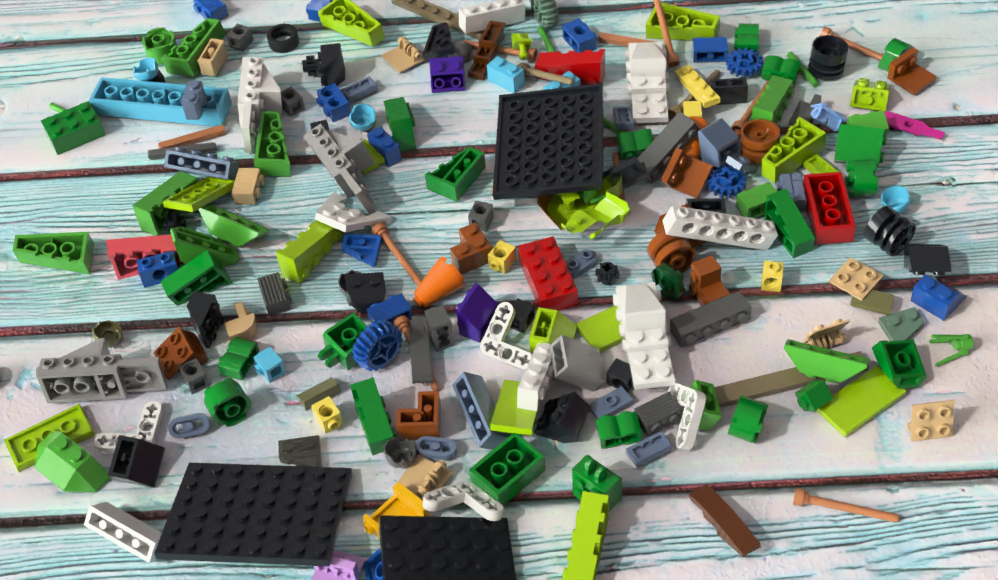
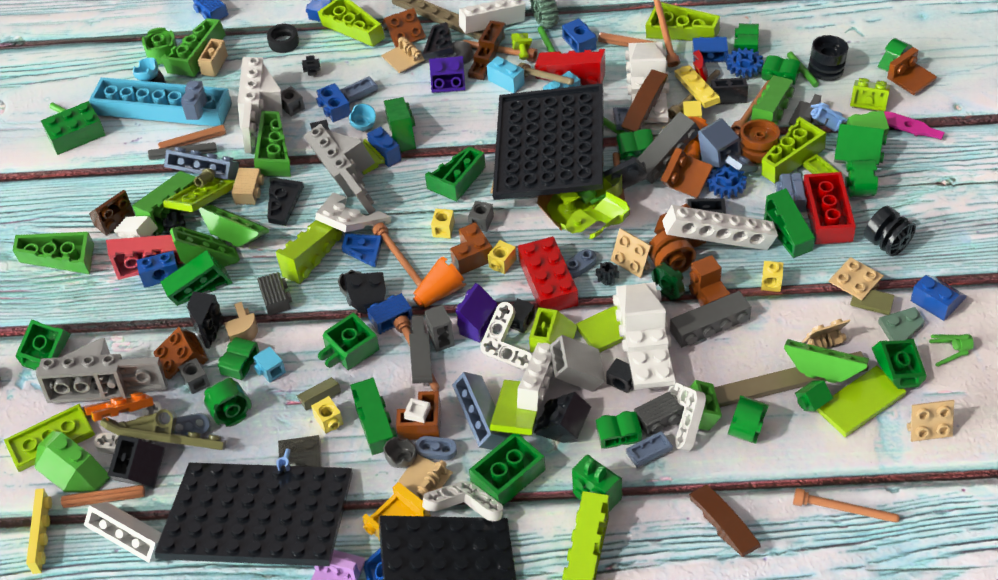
olive hair [92,320,123,348] -> none
dark grey brick [227,23,254,52] -> none
black slope [318,43,345,87] -> none
blue gear [352,320,403,371] -> none
sand blue plate [589,386,633,419] -> none
bright green brick [736,182,777,218] -> none
nougat piece [820,26,883,61] -> none
medium azure hair [881,186,911,213] -> none
black slope [904,244,951,275] -> none
none -> green slope [16,319,71,370]
none -> light yellow plate [26,488,52,574]
none -> nougat axle [61,485,145,508]
none -> orange wing [83,392,154,422]
none -> reddish brown slope [89,190,135,236]
none -> olive piece [100,408,226,450]
none -> white brick [114,216,158,239]
none -> olive pin [194,168,215,188]
none -> black wing [267,177,304,226]
none -> light blue hand [276,449,291,471]
none -> dark orange bracket [382,8,426,48]
none -> white tile [404,398,431,423]
none -> light yellow brick [431,208,455,239]
none -> tan hinge [610,228,651,278]
none -> reddish brown slope [621,69,668,132]
none -> red slope [693,50,708,82]

